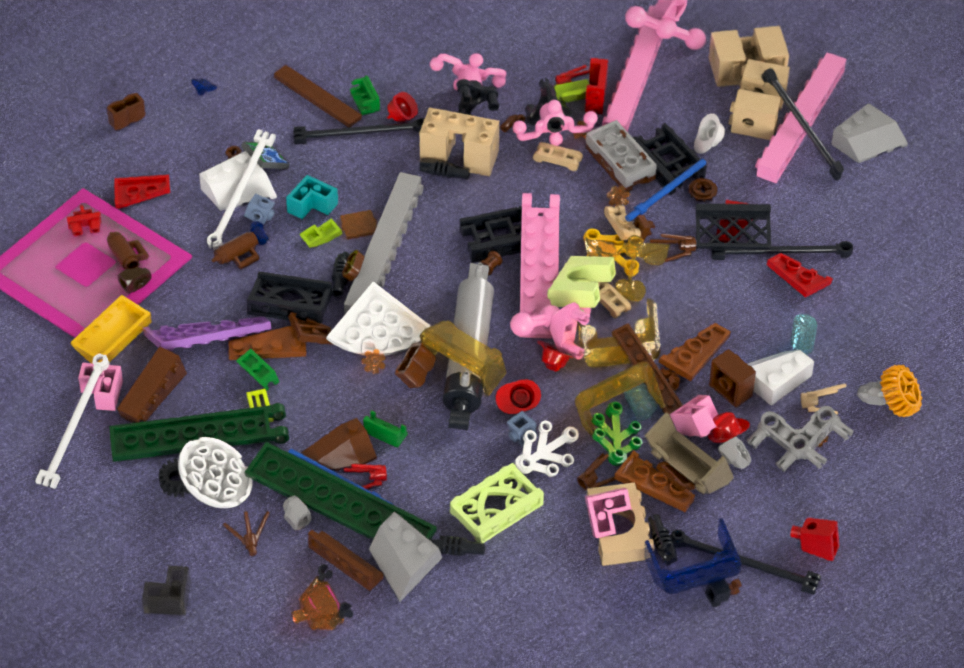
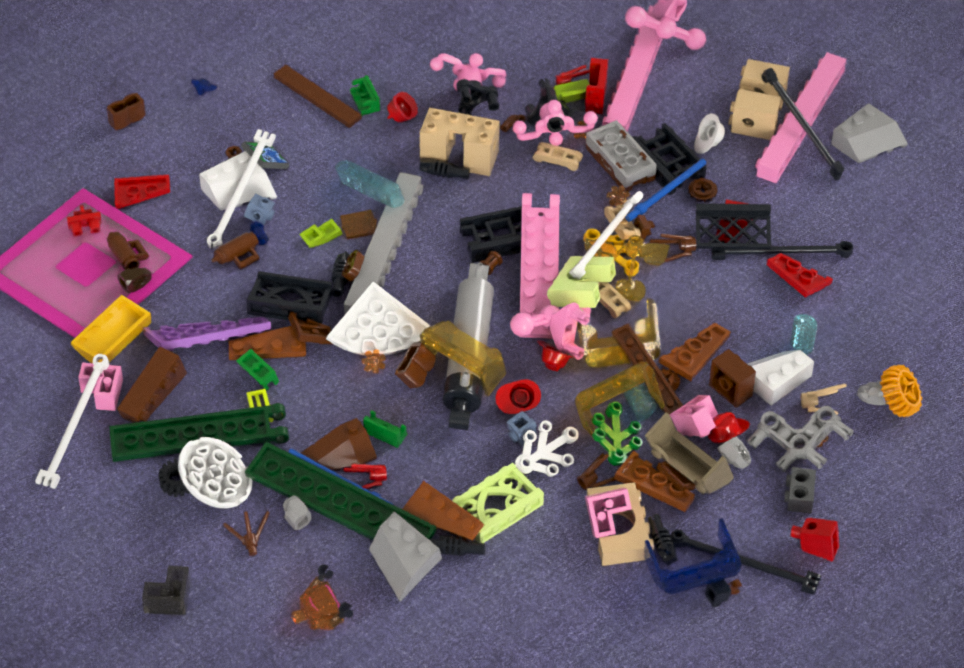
teal brick [286,175,338,219] -> none
black hinge [293,118,425,144] -> none
reddish brown fence [308,530,384,591] -> none
tan piece [709,26,789,87] -> none
none -> clear light blue beam [335,160,405,208]
none -> dark orange wing [402,481,485,541]
none -> white hinge [569,191,643,280]
none -> dark grey brick [784,467,816,514]

